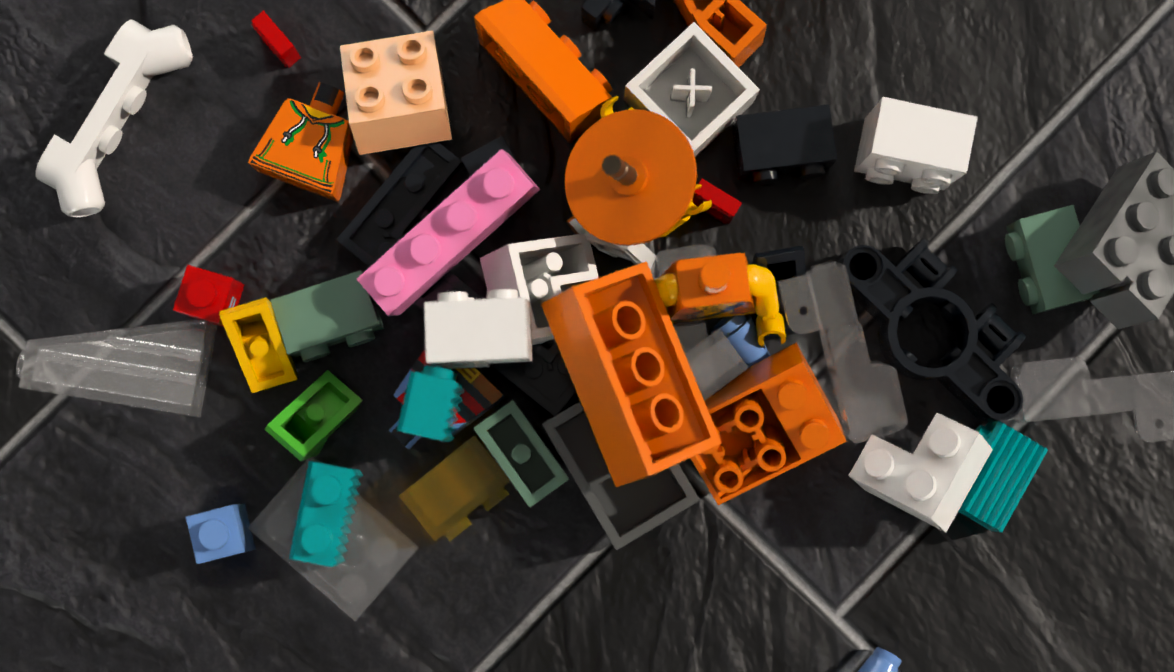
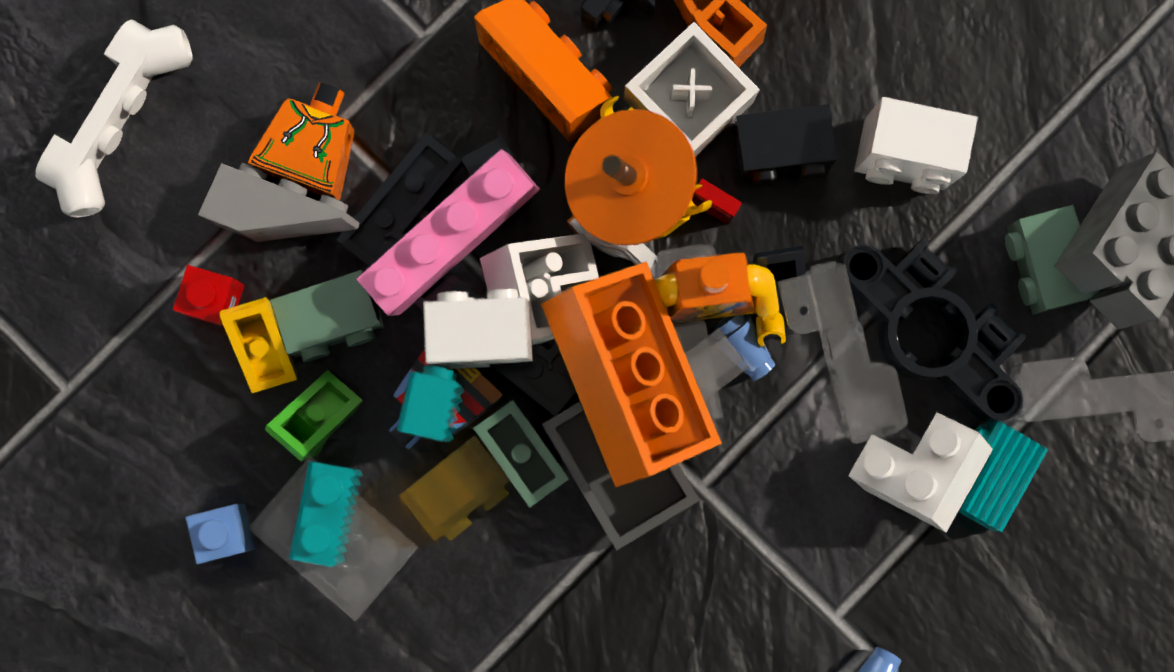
clear slope [16,319,217,417] -> none
red tile [251,10,301,68] -> none
light nougat brick [340,30,452,155] -> none
orange slope [690,342,847,505] -> none
none -> light grey slope [198,163,360,242]

